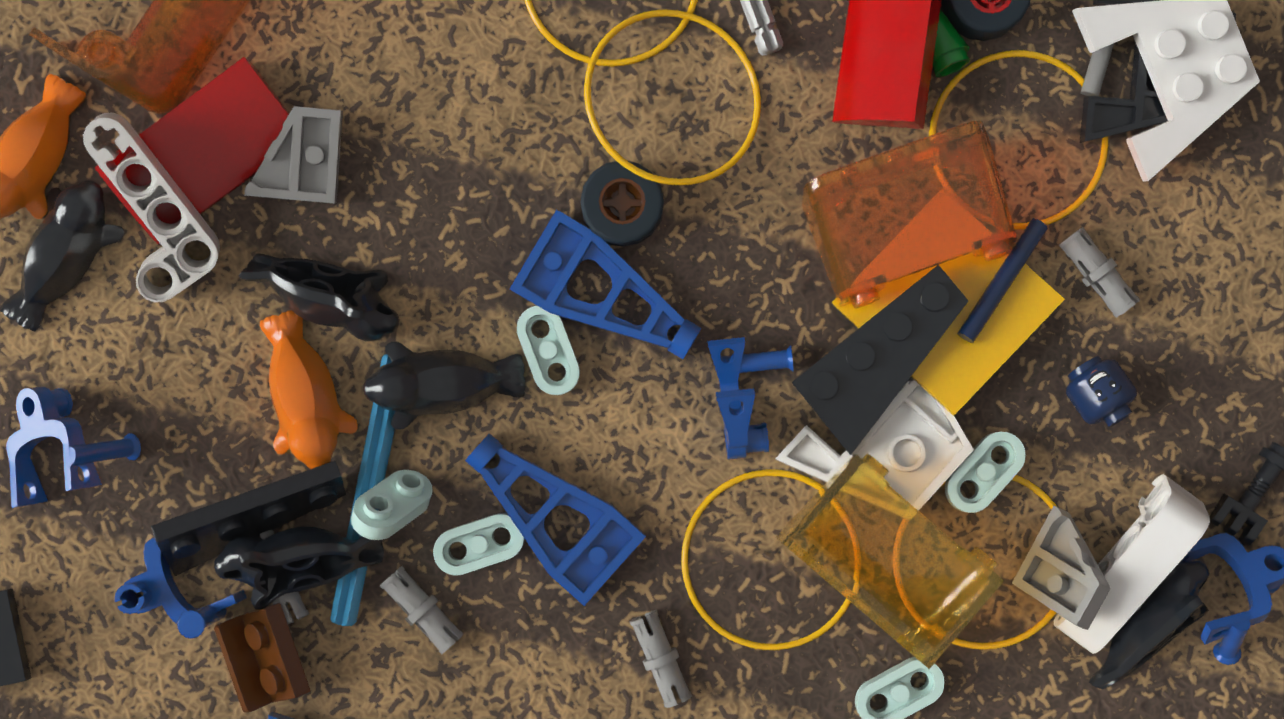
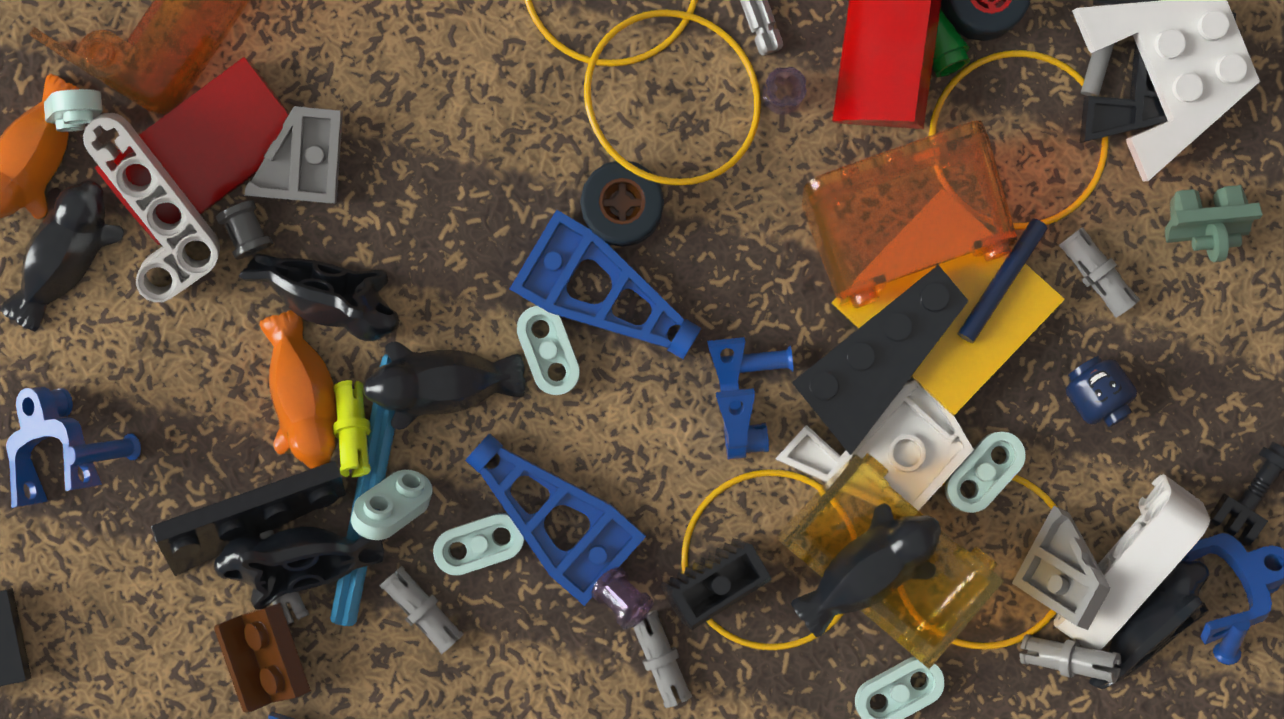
blue piece [115,538,247,639] -> none
none -> light aqua plate [44,89,103,132]
none -> dark grey bush [216,200,273,260]
none -> neon yellow pin [333,380,371,477]
none -> clear purple bush [592,567,653,629]
none -> black brick [661,538,772,630]
none -> bush [762,67,807,115]
none -> black animal [791,503,941,638]
none -> light grey pin [1020,634,1121,683]
none -> sand green hips [1165,185,1262,262]

